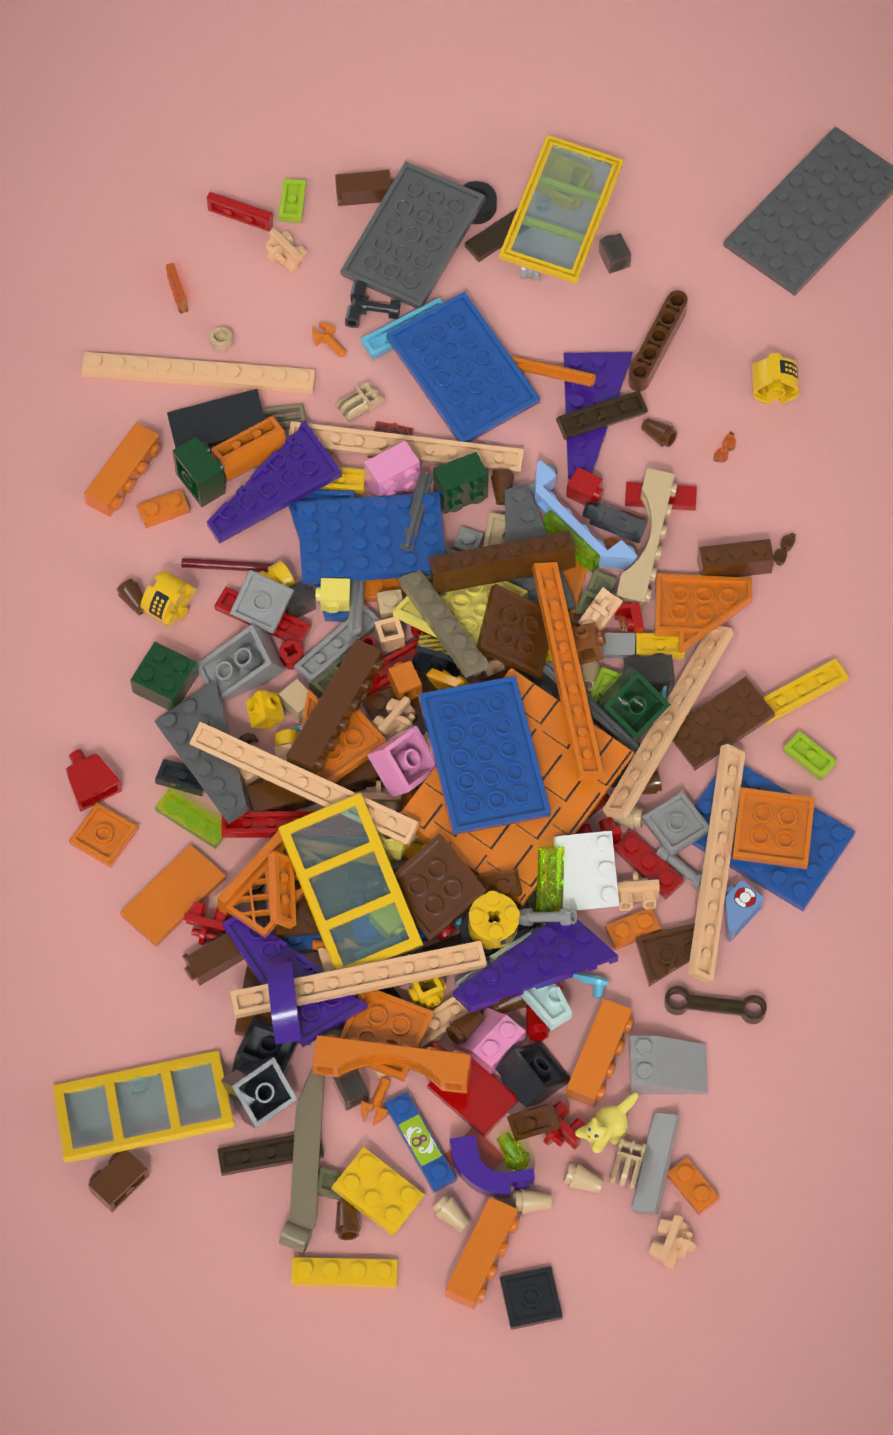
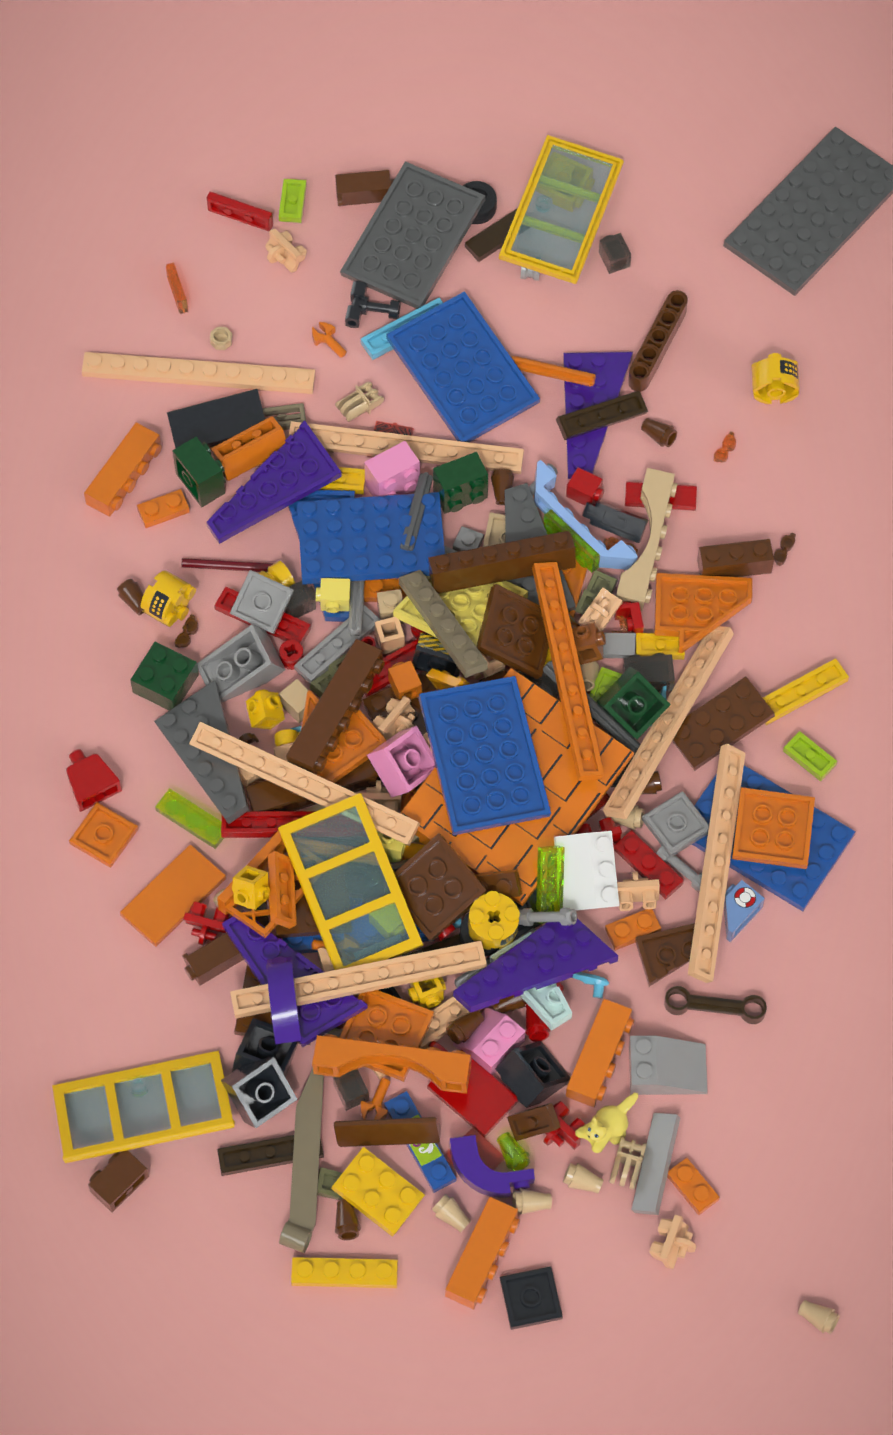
black plate [155,759,204,796] -> none
none -> reddish brown piece [175,614,198,648]
none -> yellow brick [232,865,270,910]
none -> reddish brown slope [334,1117,440,1147]
none -> tan cone [798,1300,840,1334]

